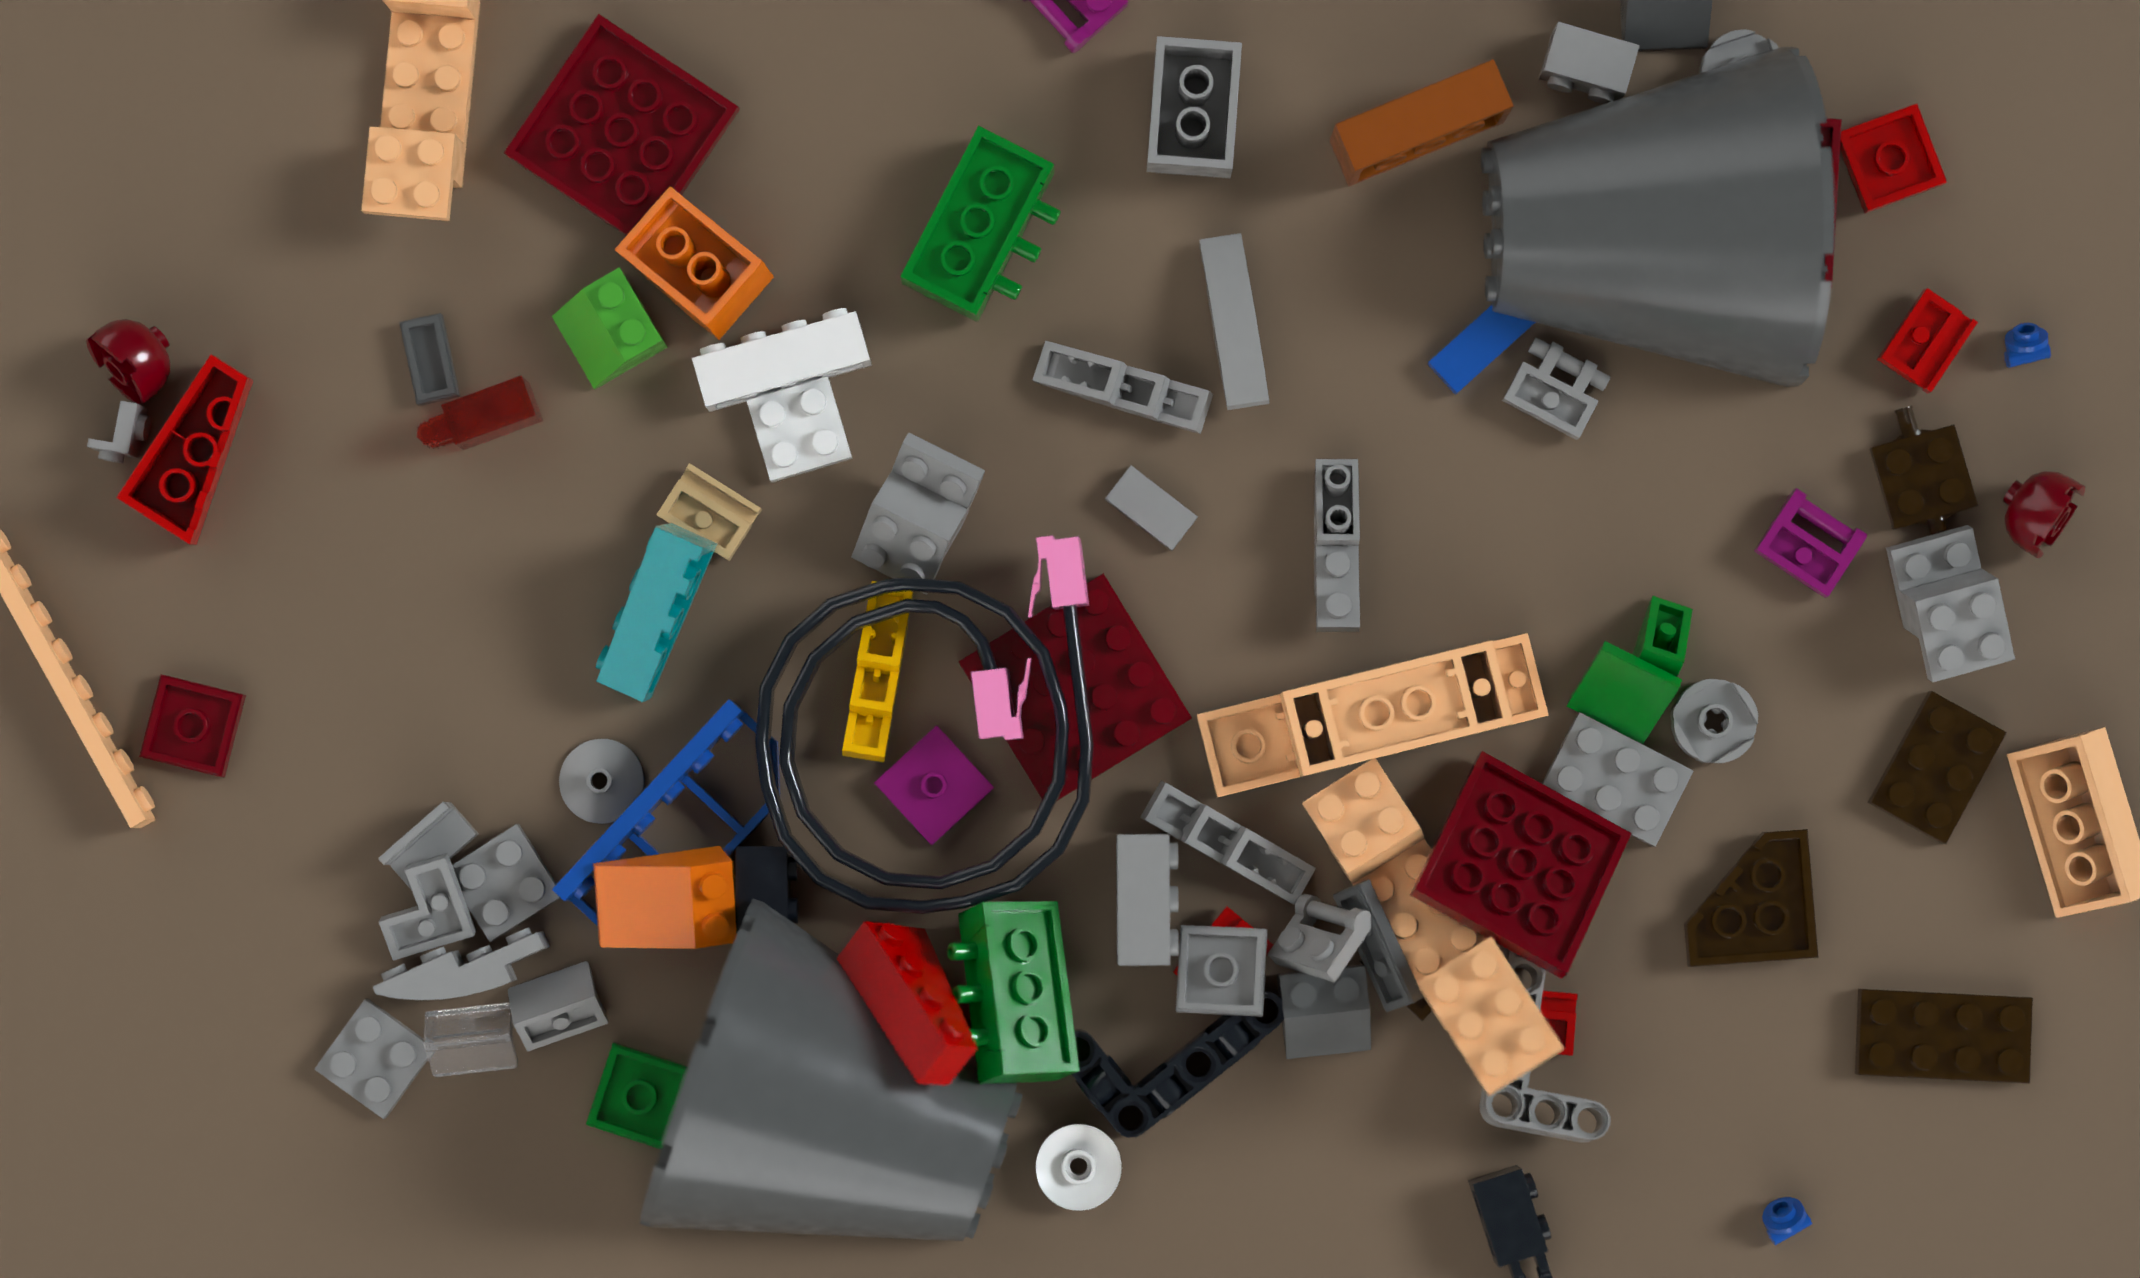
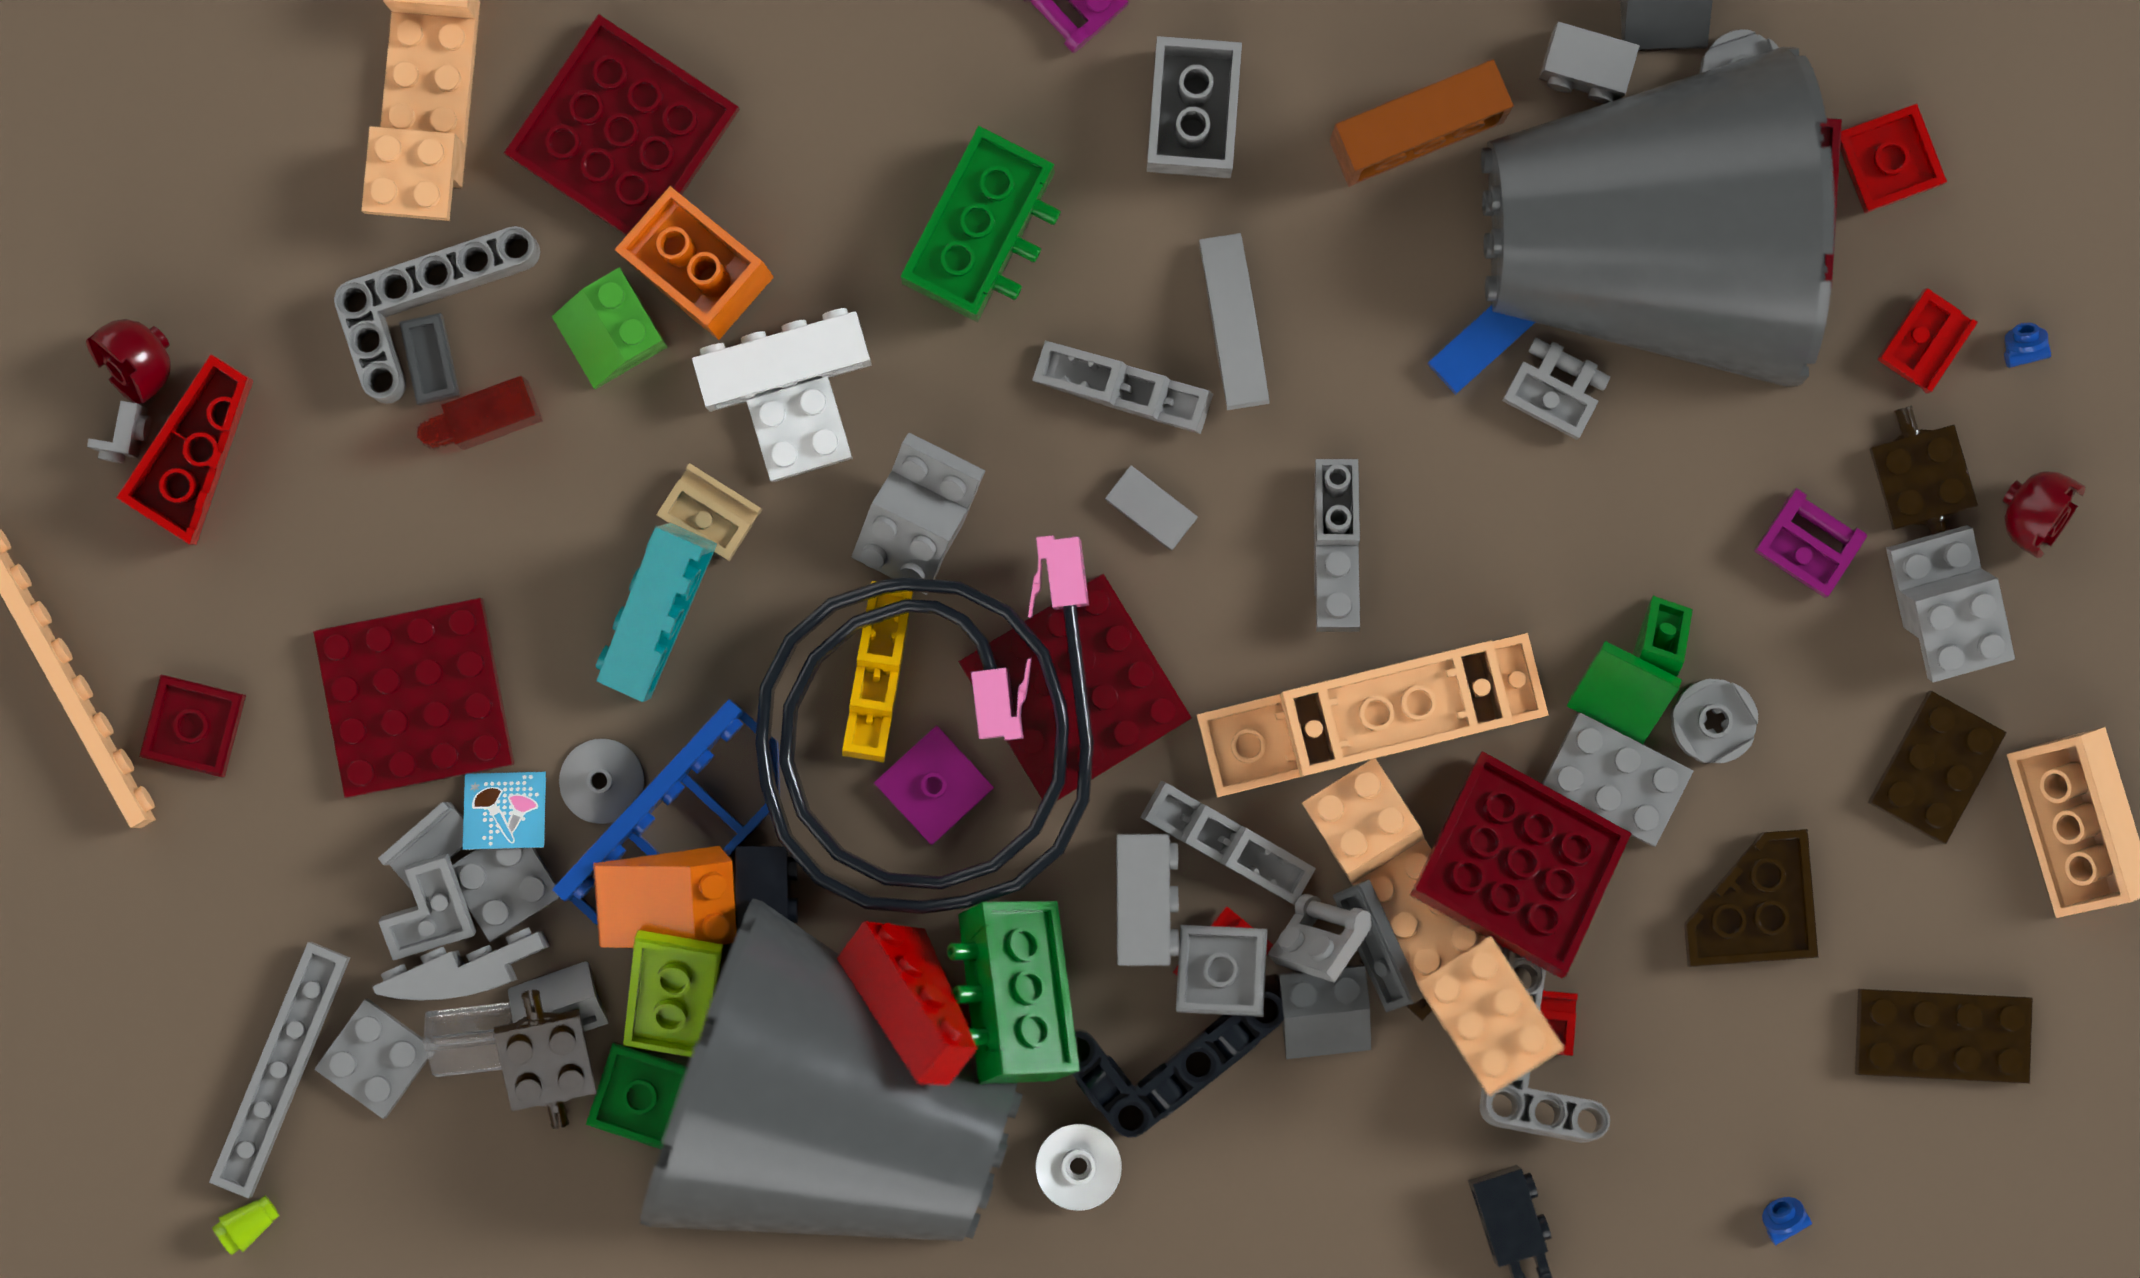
none -> light grey plate [209,942,351,1199]
none -> lime cone [212,1195,280,1255]
none -> dark red plate [313,598,515,798]
none -> light grey beam [334,226,540,404]
none -> medium azure sticker [462,772,546,850]
none -> dark brown plate [494,990,597,1129]
none -> lime tile [623,930,723,1057]

